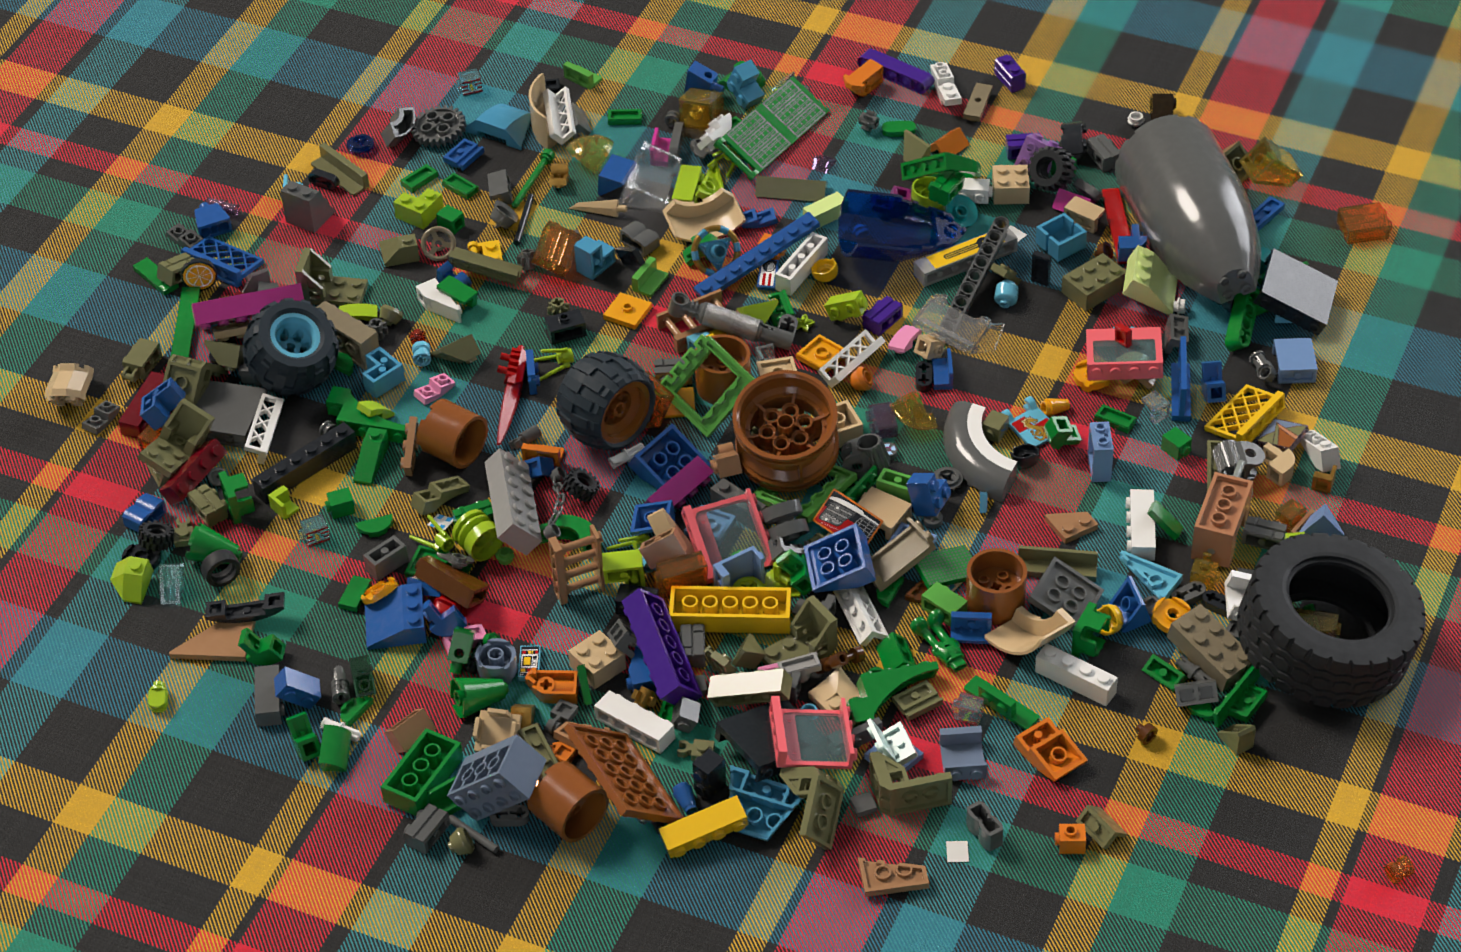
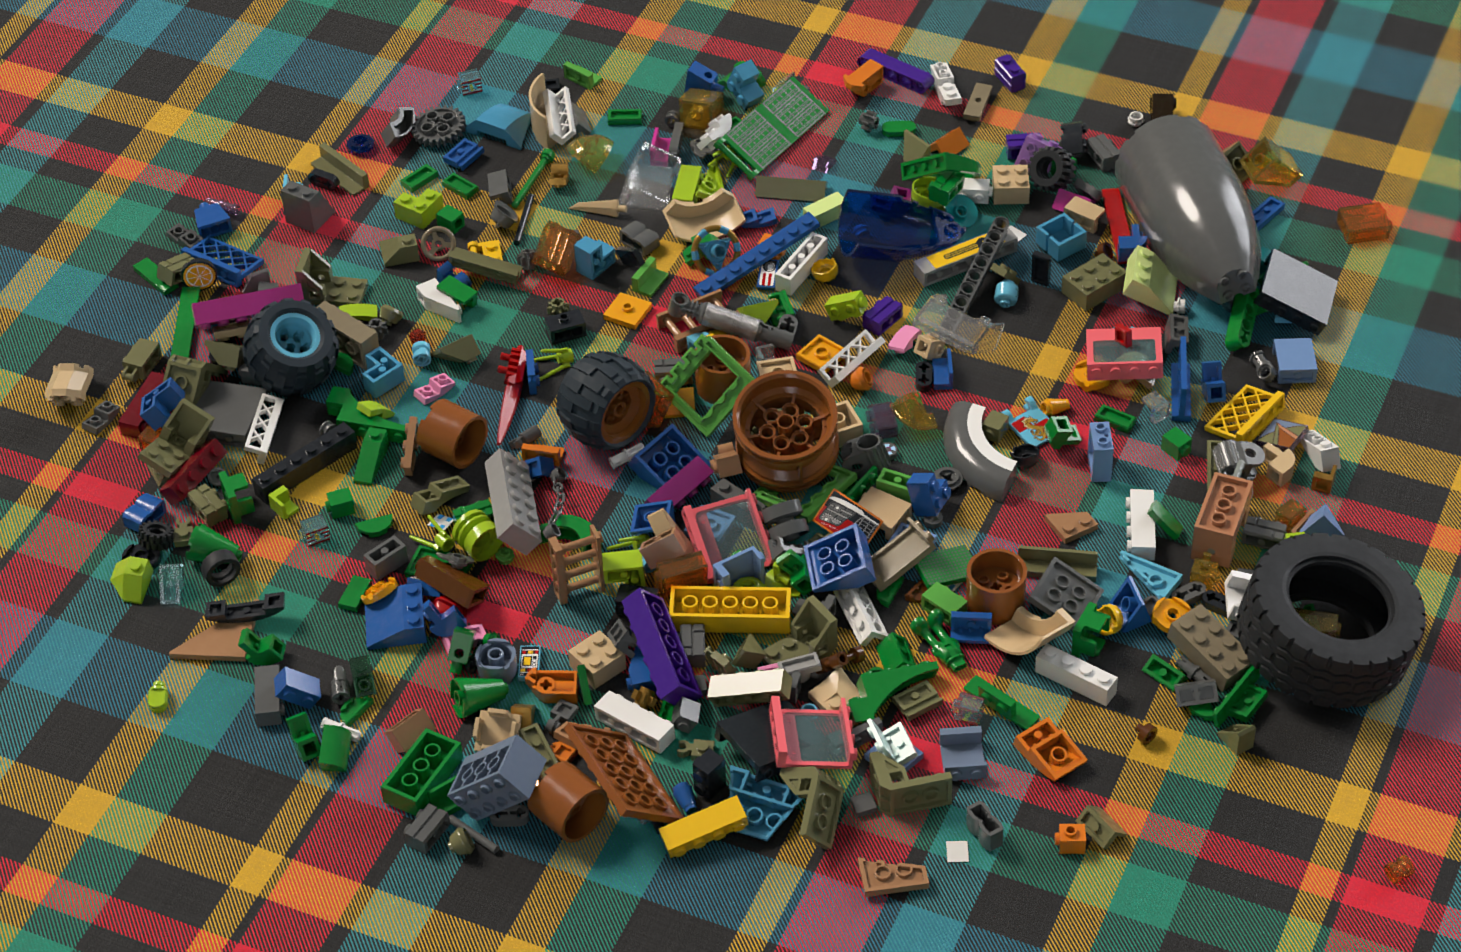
black tyre [563,467,600,503] -> none
blue slope [598,154,637,196] -> none
lime plant [796,314,815,332] -> none
dark azure tile [979,492,988,513] -> none

